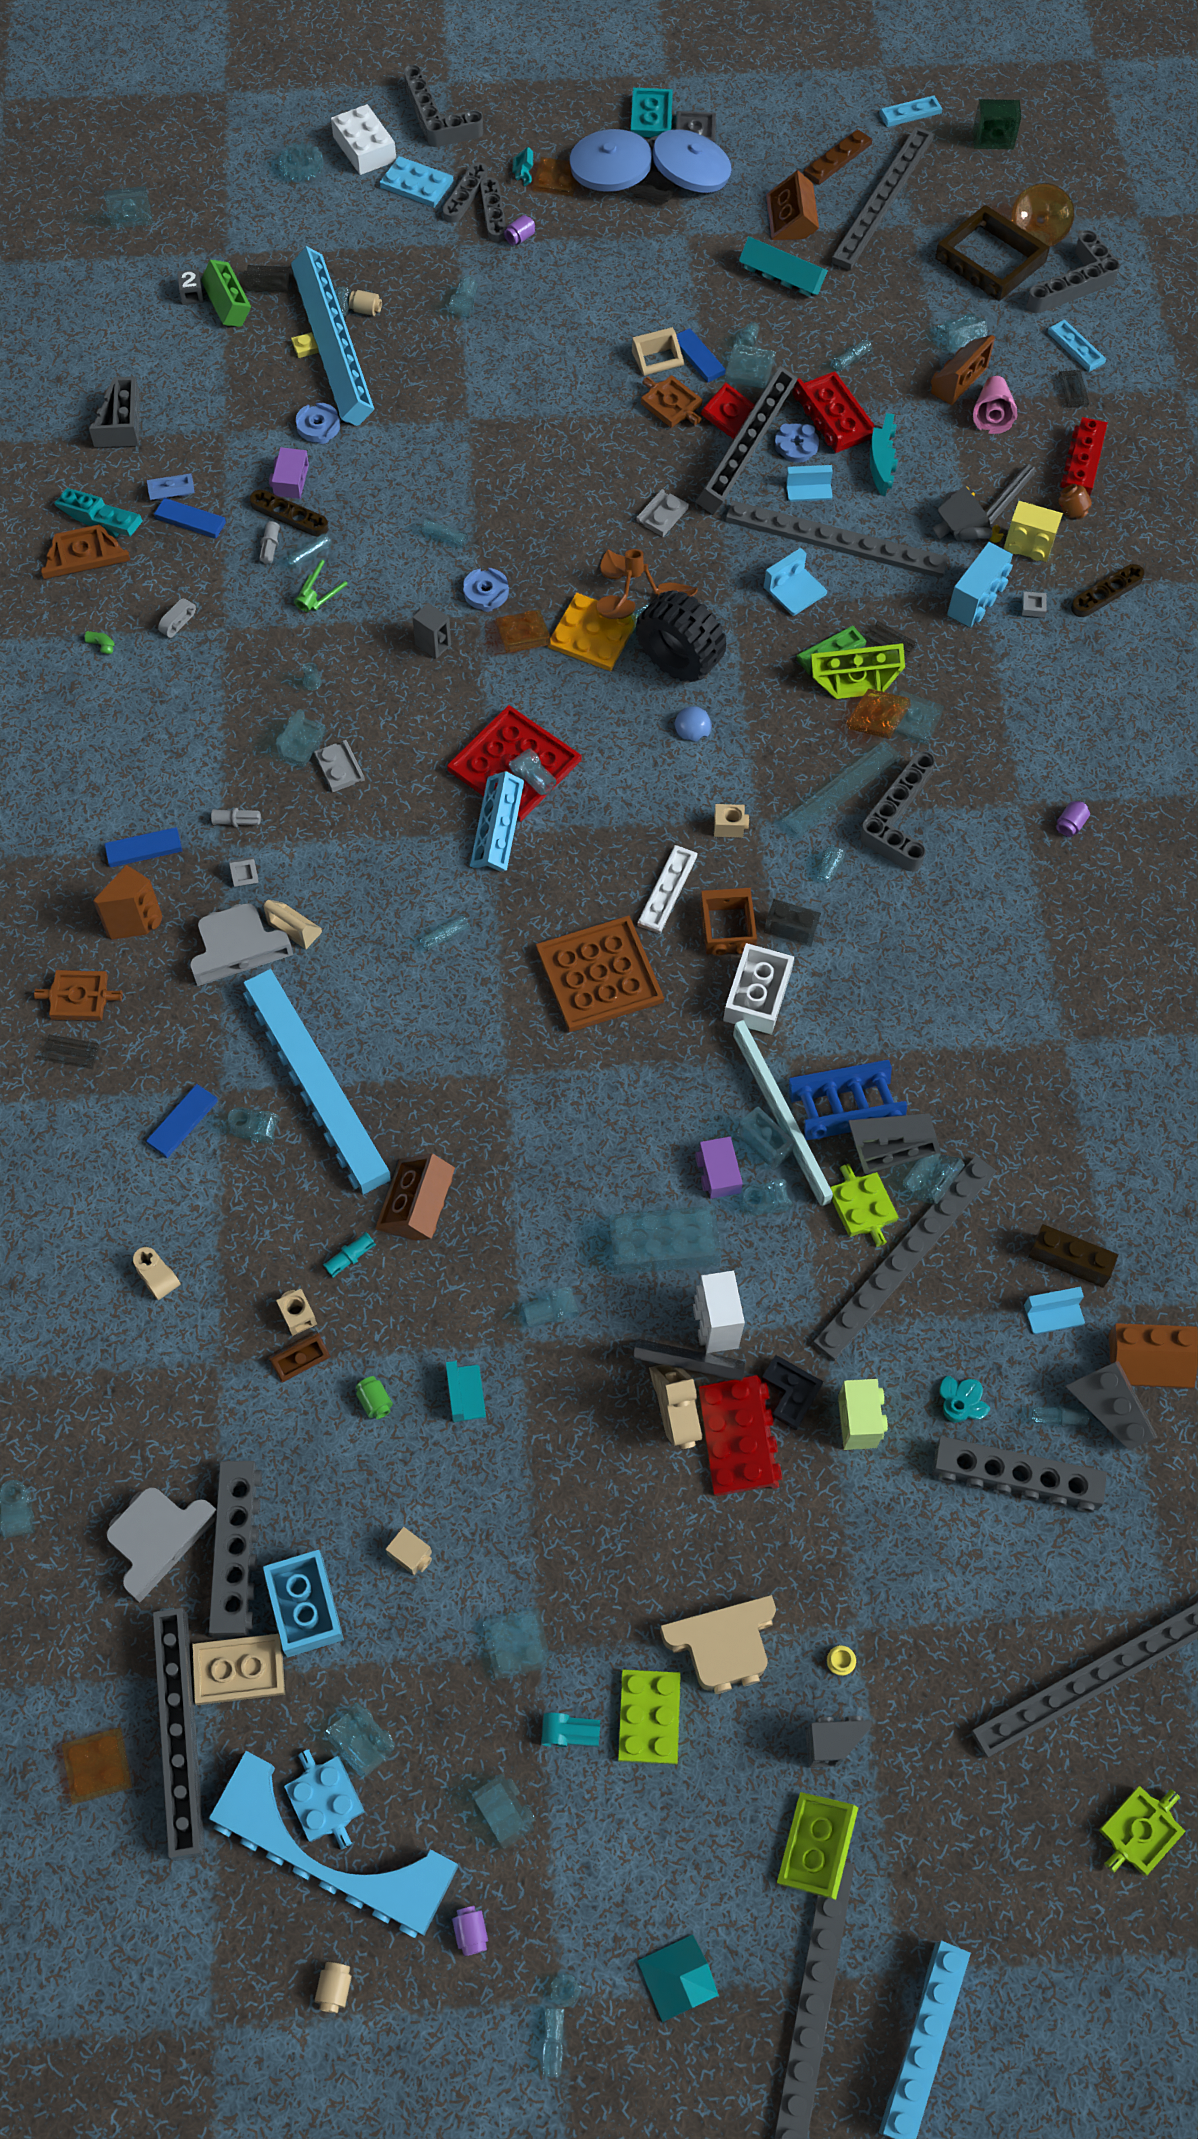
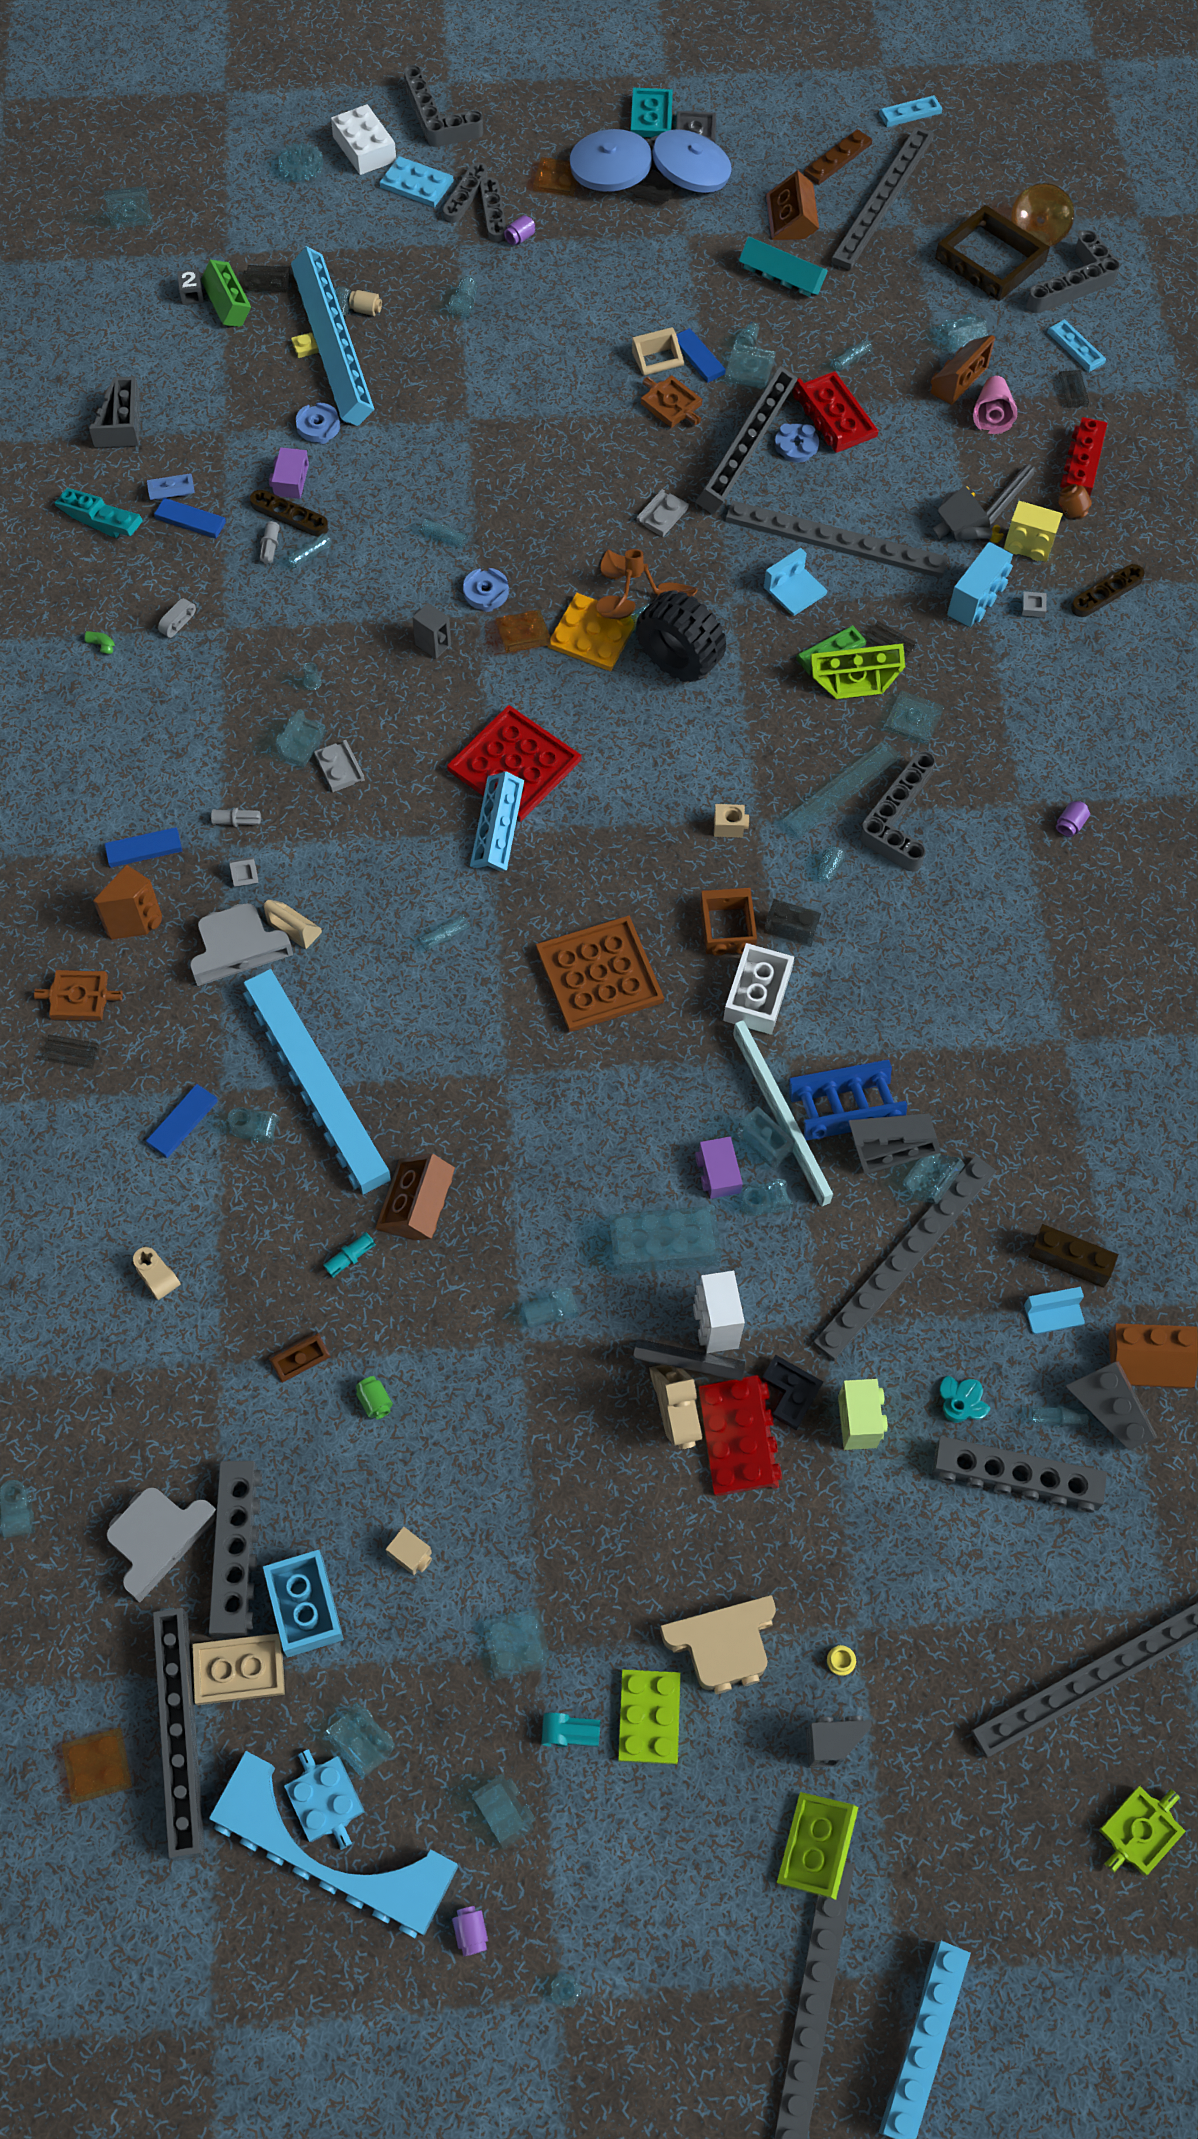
dark orange wing [41,524,131,579] -> none
tan brick [276,1289,317,1336] -> none
bright green plant [294,560,348,613] -> none
tan brick [314,1962,352,2013] -> none
teal panel [446,1361,486,1422] -> none
clear light blue piece [509,748,556,795] -> none
teal plate [513,147,534,186] -> none
clear light blue axle [541,2009,566,2077] -> none
white tile [637,845,697,934] -> none
teal slope [638,1935,719,2022] -> none
medium blue hair [674,706,712,742] -> none
red plate [700,382,754,439] -> none
medium azure panel [786,465,833,502] -> none
lime plate [830,1164,899,1247] -> none
clear orange plate [846,688,911,739] -> none
teal slope [869,413,898,496] -> none
clear green brick [972,99,1022,150] -> none

